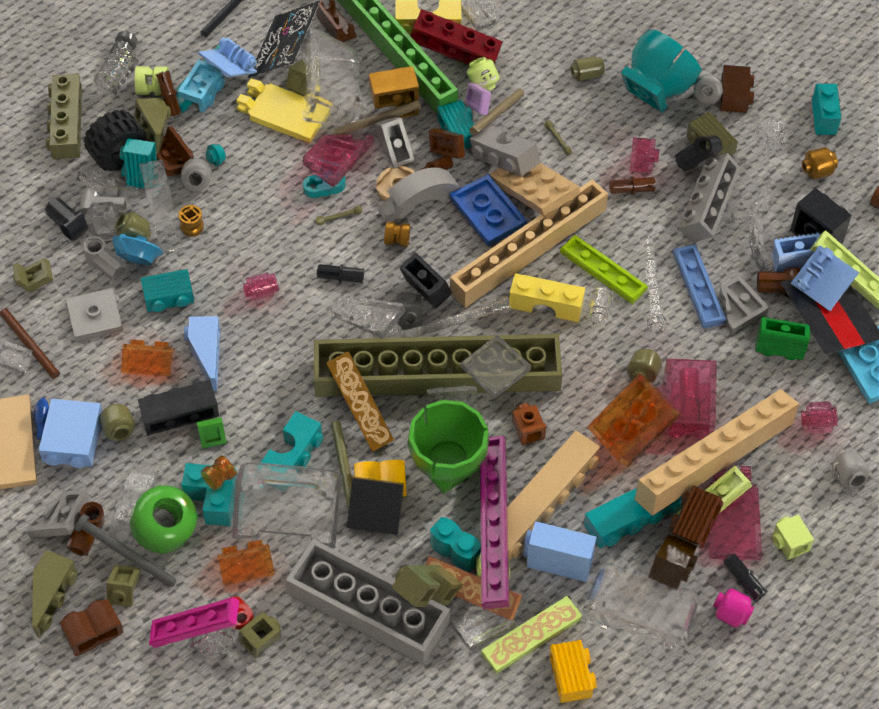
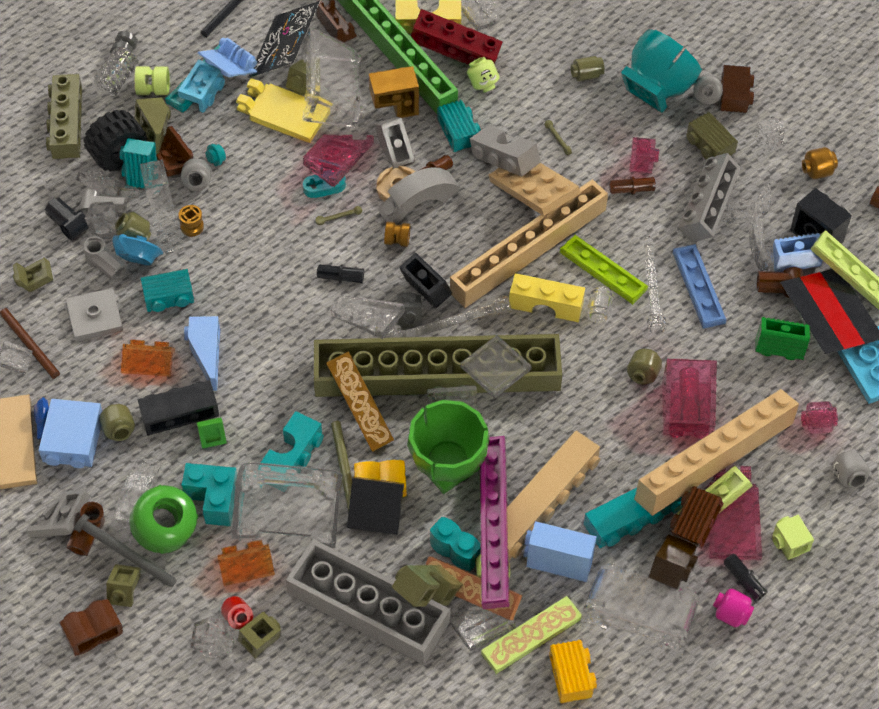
olive slope [32,550,78,638] -> none
dark pink tile [149,597,239,648] -> none
reddish brown axle [156,70,181,116] -> none
clear orange wheel [200,455,237,491] -> none
clear pink brick [242,272,279,301] -> none
dark tan bar [333,100,421,138] -> none
reddish brown plate [428,128,465,159] -> none
blue plate [450,174,527,247] -> none
lavender tile [465,82,491,115] -> none
dark tan bar [469,88,524,136] -> none
dark orange brick [512,403,546,445] -> none
clear orange brick [587,374,682,467] -> none
black piece [675,135,722,172] -> none
light grey wing [720,275,770,334] -> none
light blue hinge [791,245,859,311] -> none
teal brick [811,83,842,135] -> none

